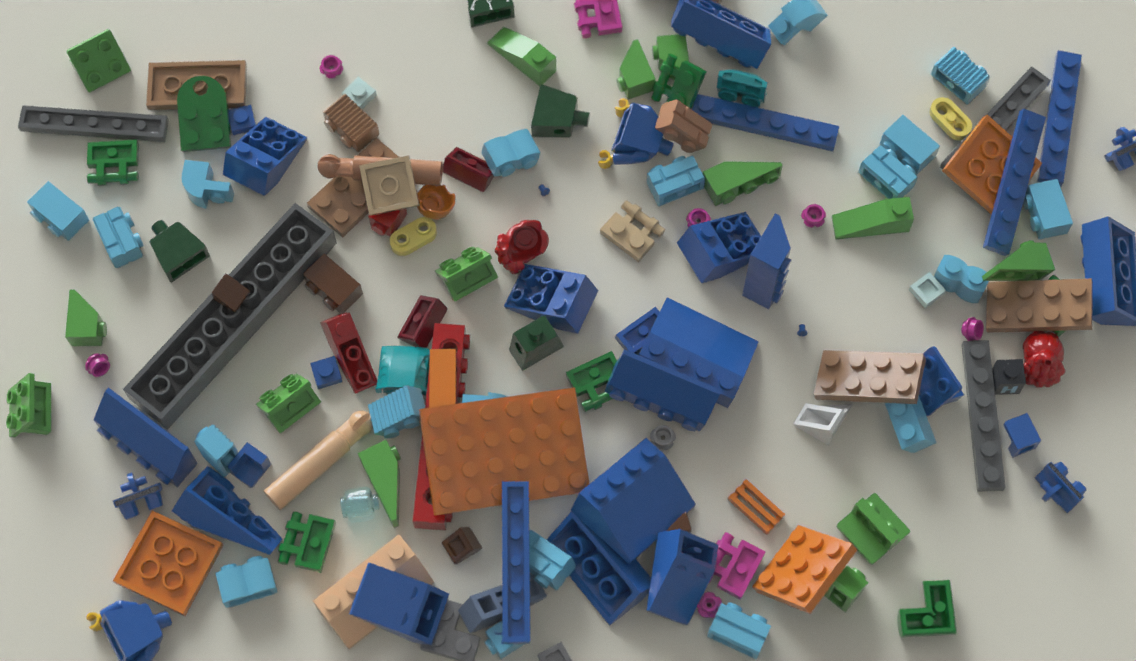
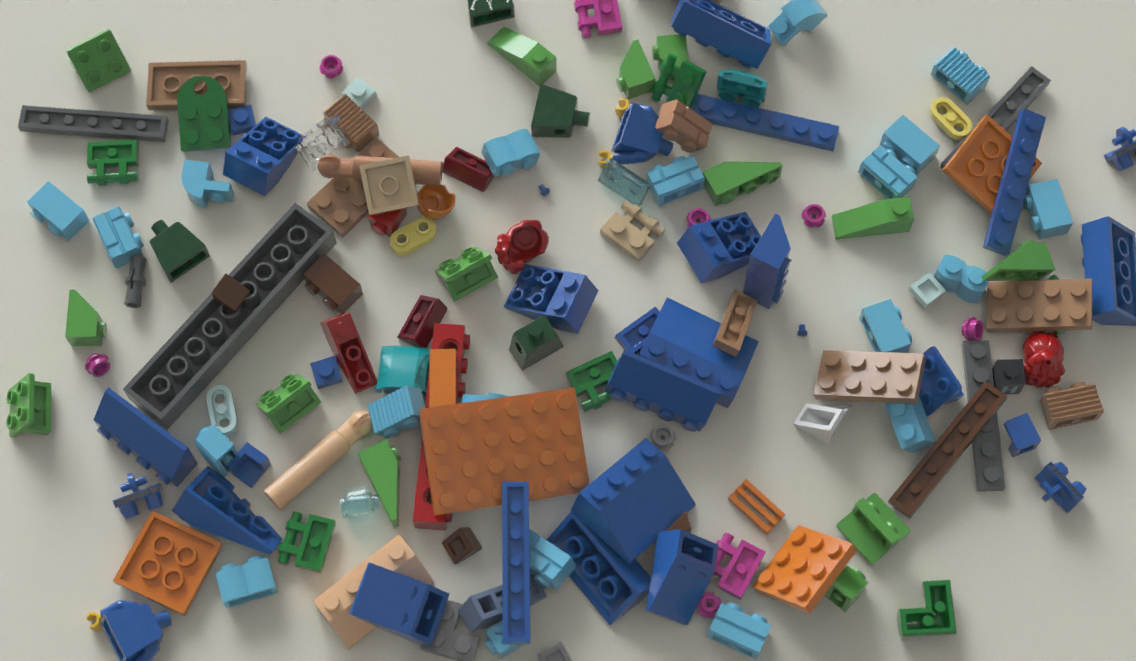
blue plate [1037,50,1082,187] -> none
none -> dark grey pin [124,255,147,308]
none -> light aqua plate [206,385,238,436]
none -> clear bracket [295,115,350,171]
none -> clear light blue plate [597,158,652,206]
none -> medium nougat plate [712,289,757,357]
none -> medium azure brick [859,299,912,353]
none -> reddish brown plate [888,381,1007,519]
none -> medium nougat brick [1040,382,1104,430]

